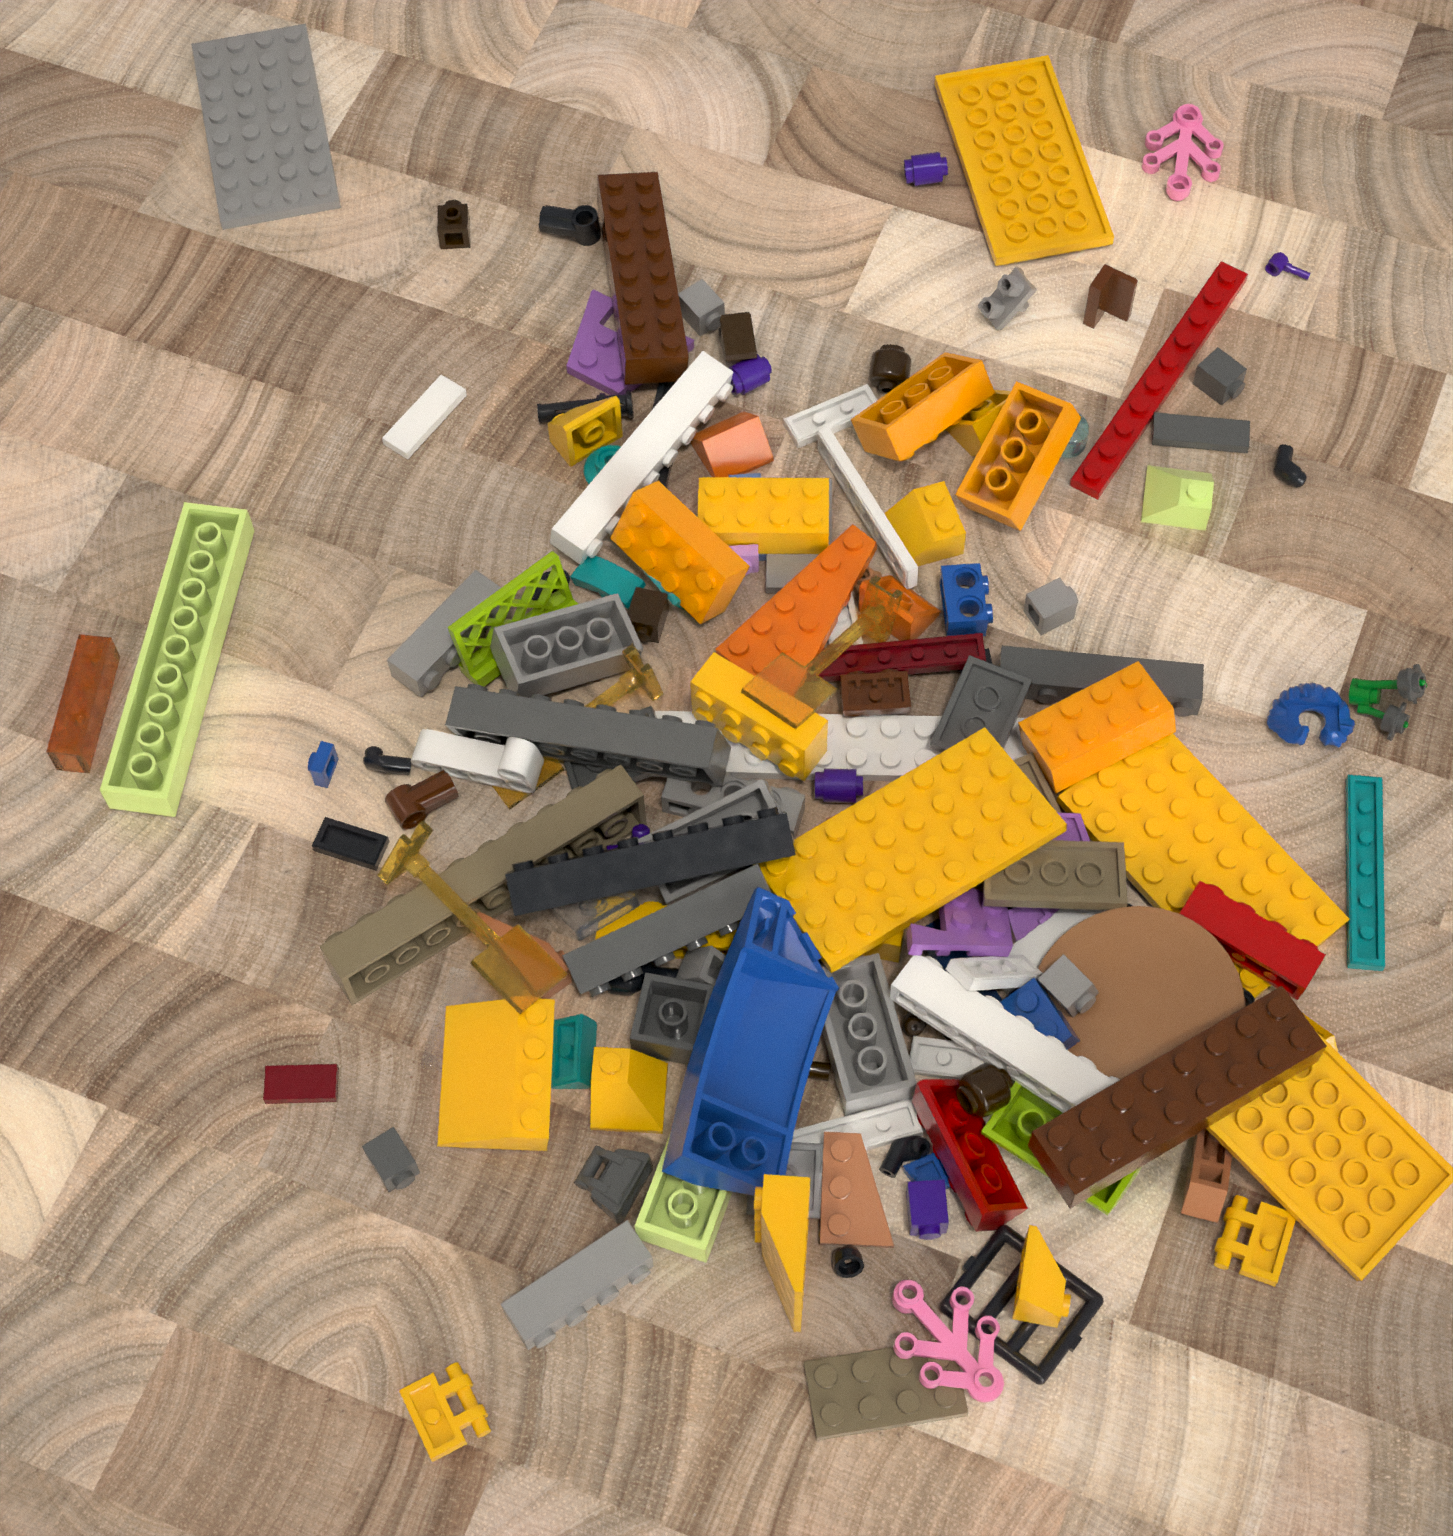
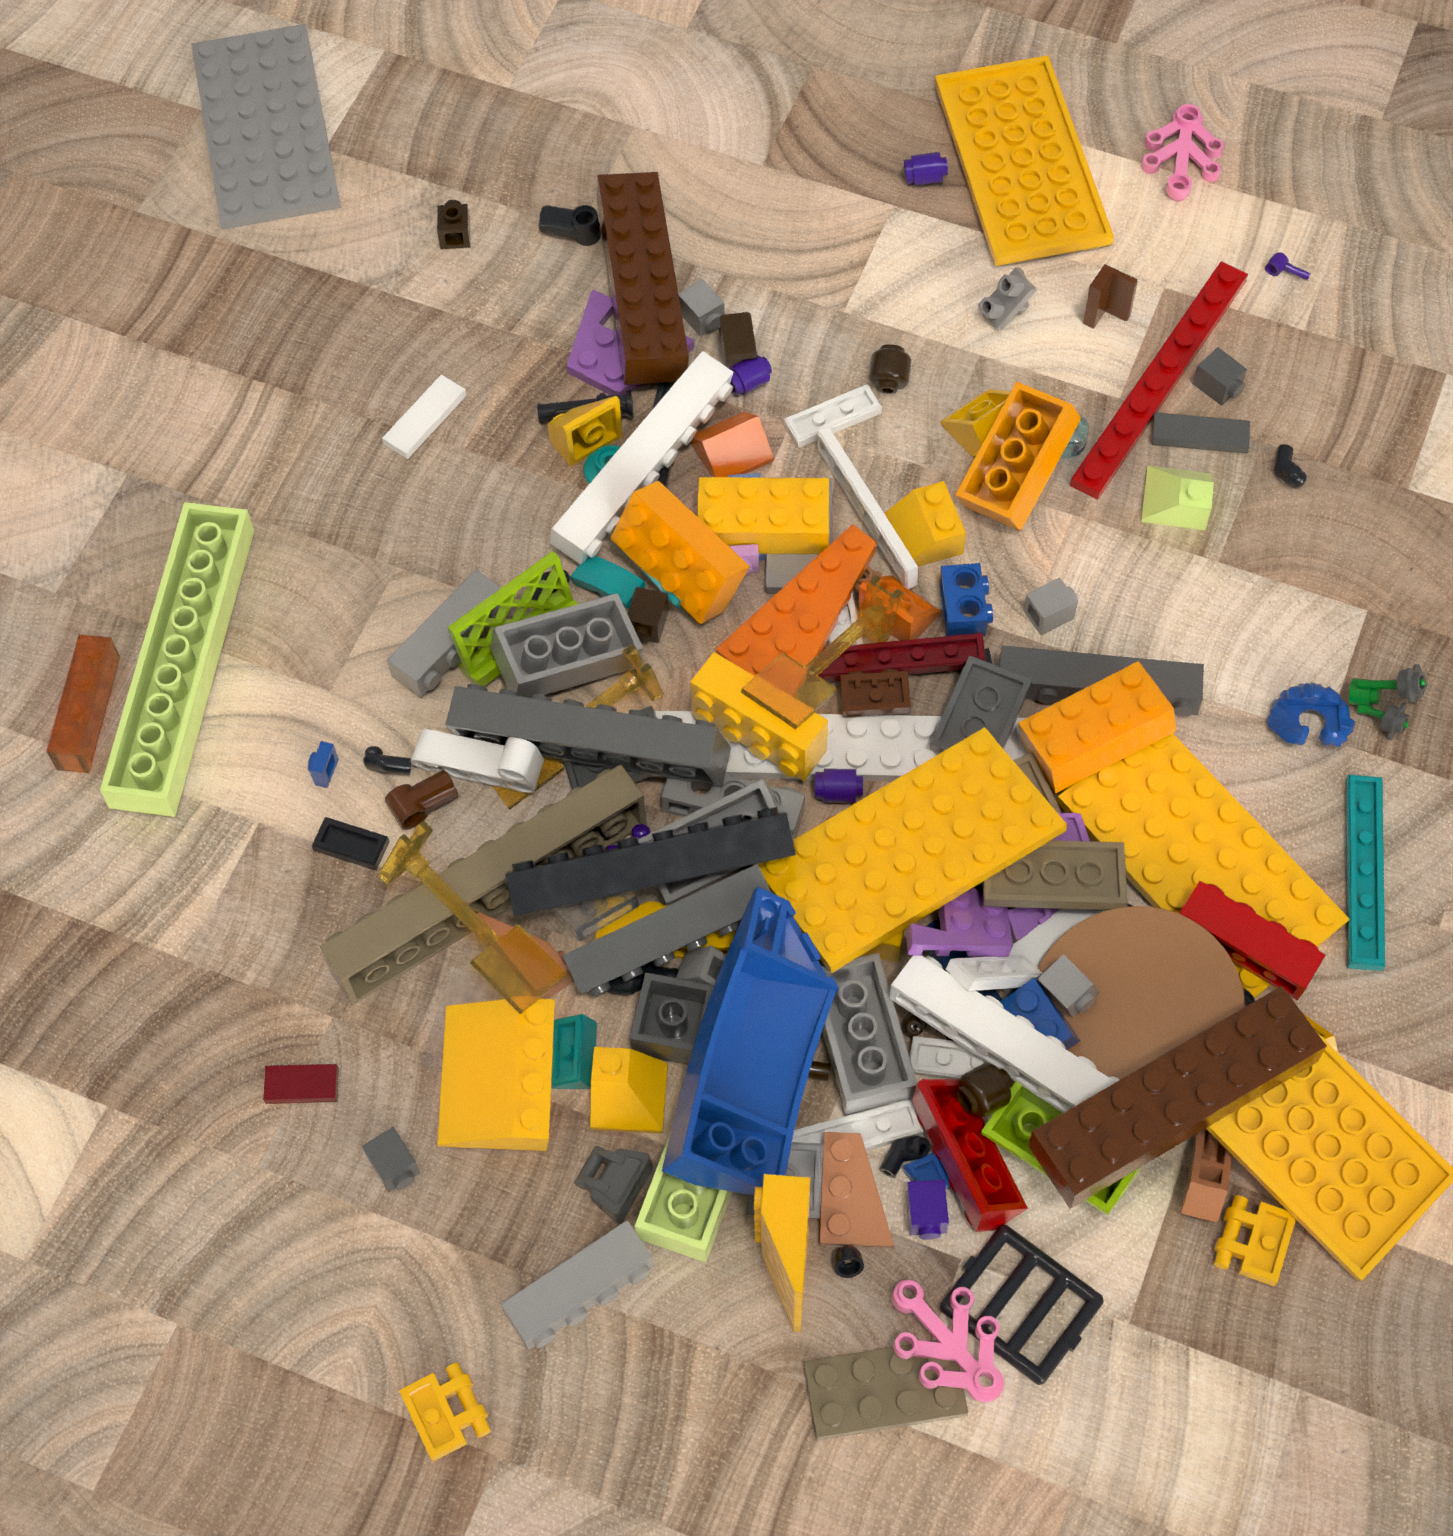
light orange brick [851,352,995,462] -> none
yellow slope [1012,1225,1071,1328] -> none

